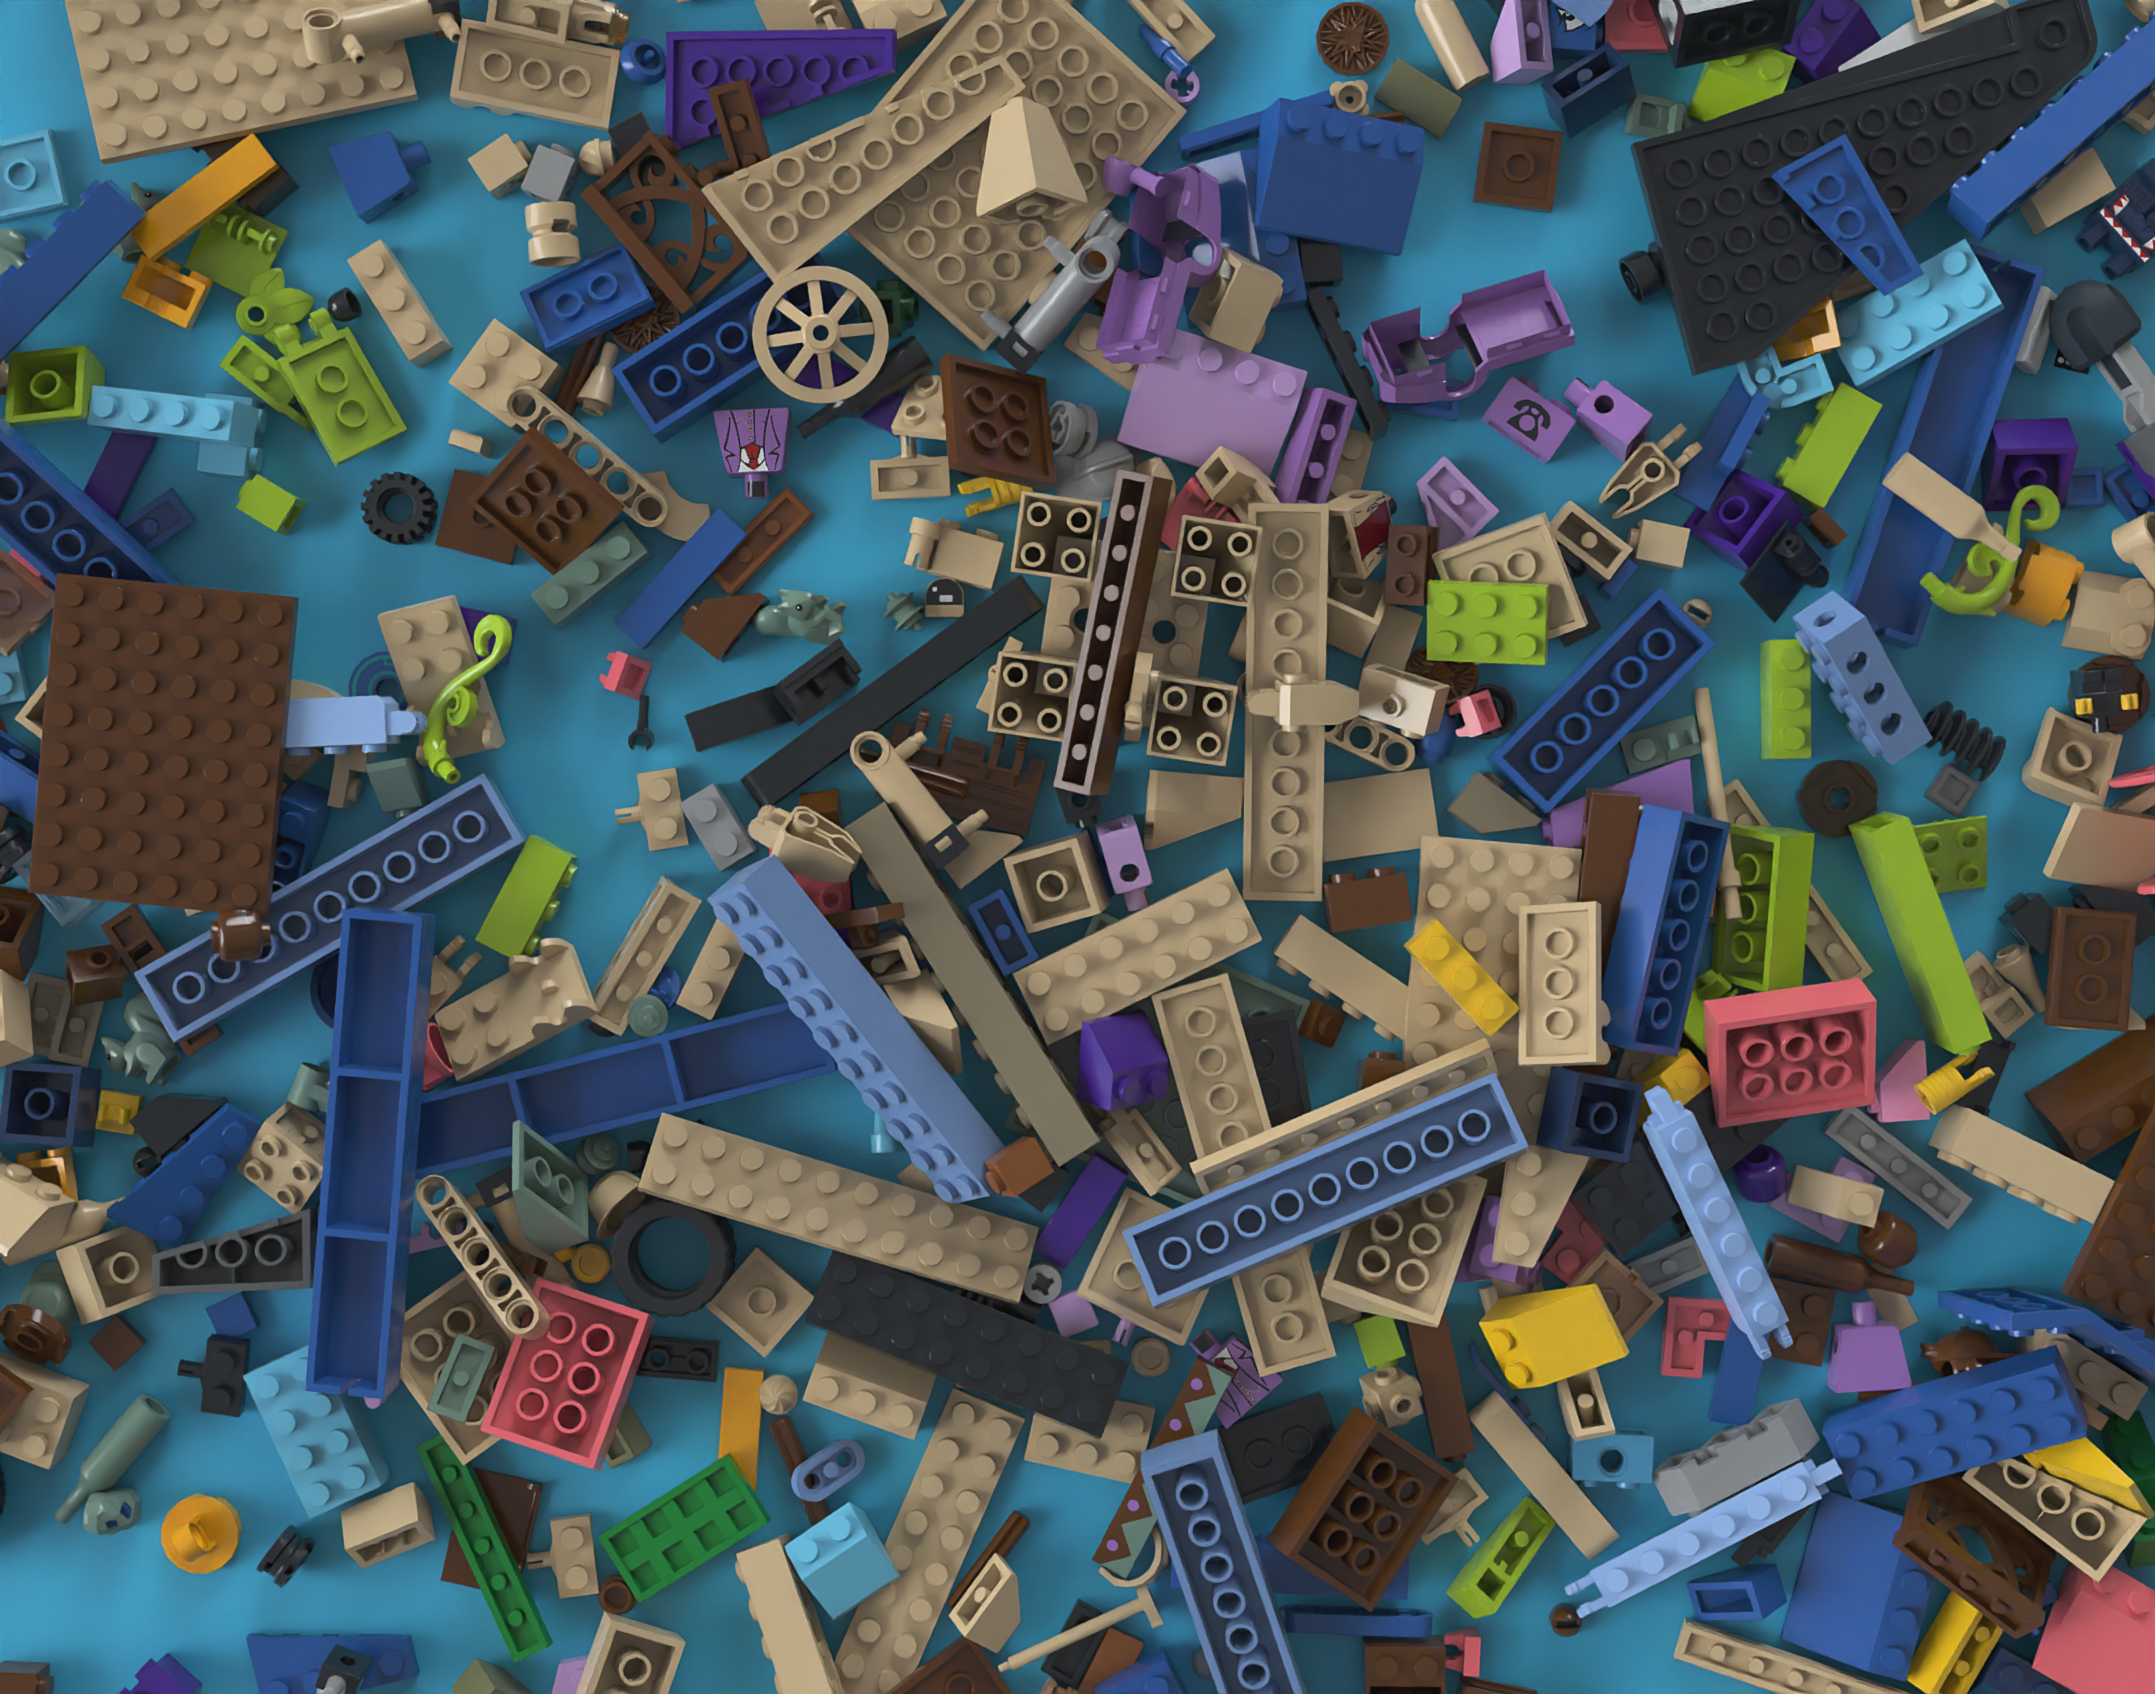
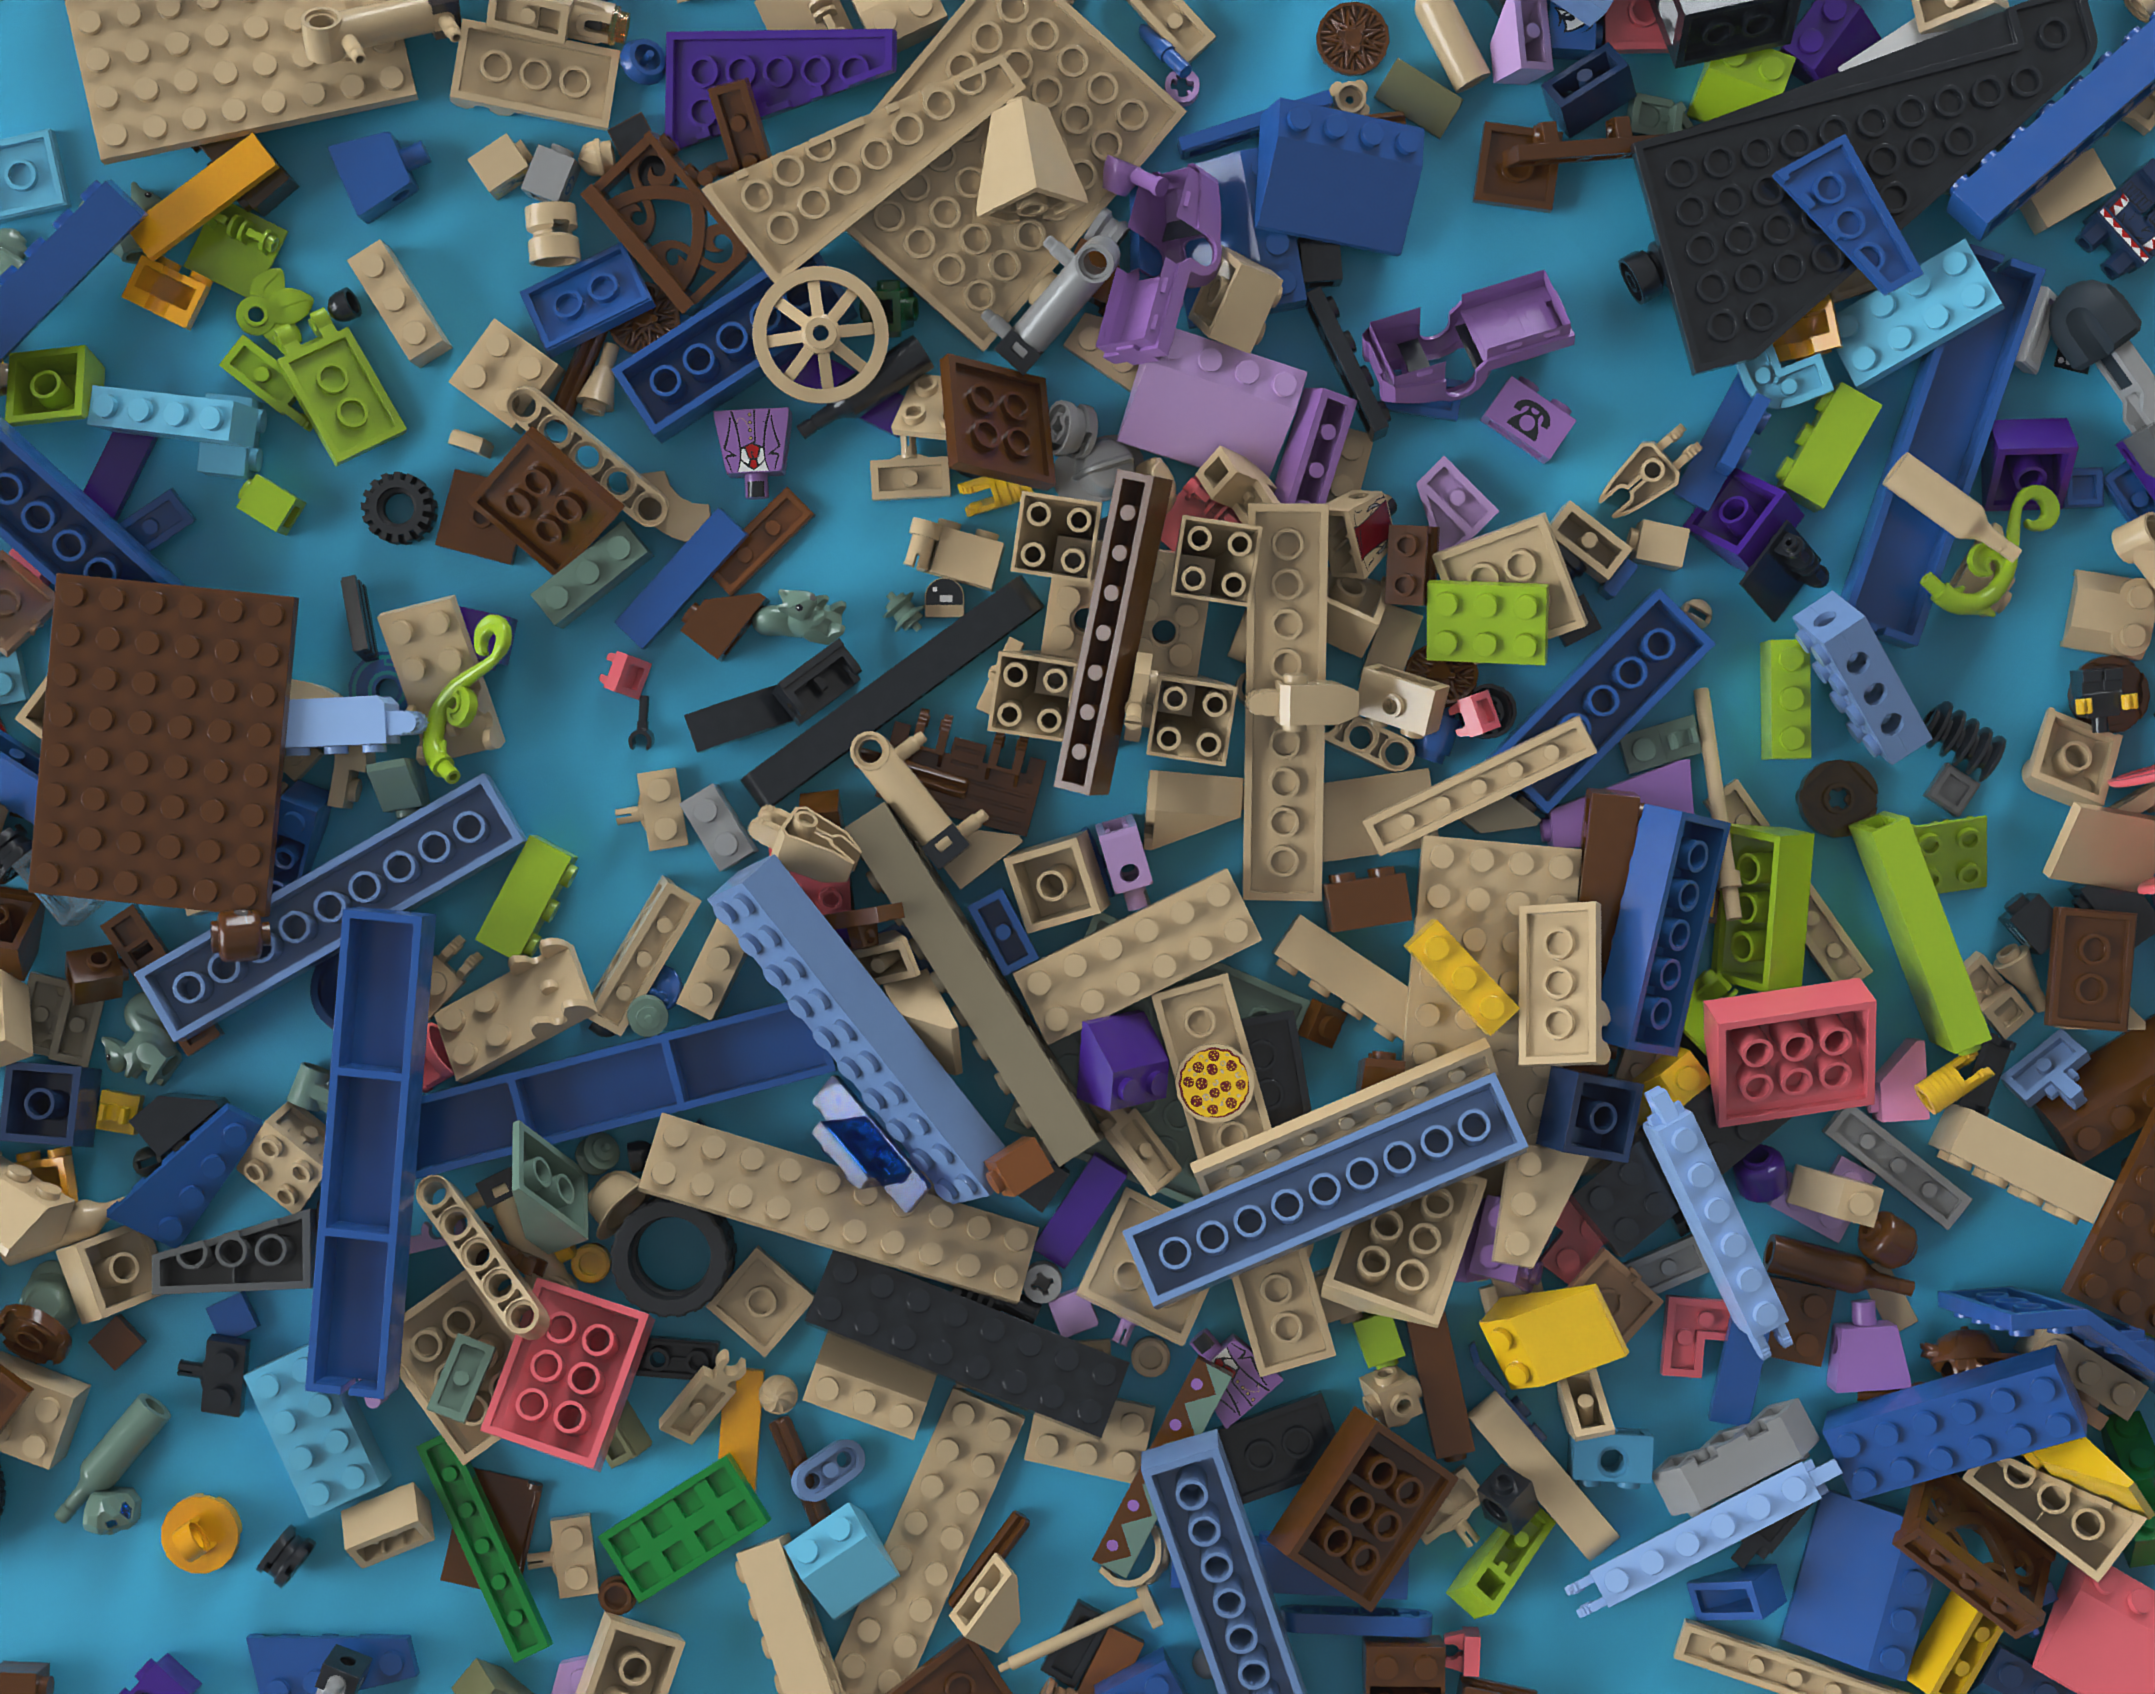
black brick [1052,778,1104,829] -> none
reddish brown hinge [1549,1603,1582,1638] -> none
medium lavender torso [1563,377,1653,463] -> none
reddish brown tile [1802,507,1848,549] -> none
light orange cylinder [2003,538,2084,627] -> none
none -> black tile [340,575,379,662]
none -> tan plate [659,1349,746,1445]
none -> clear blue bracket [811,1075,931,1213]
none -> tile [1175,1043,1255,1124]
none -> tan plate [1362,715,1597,857]
none -> black brick [1477,1463,1540,1536]
none -> reddish brown hinge [1502,116,1664,168]
none -> medium blue hinge [2000,1028,2091,1111]

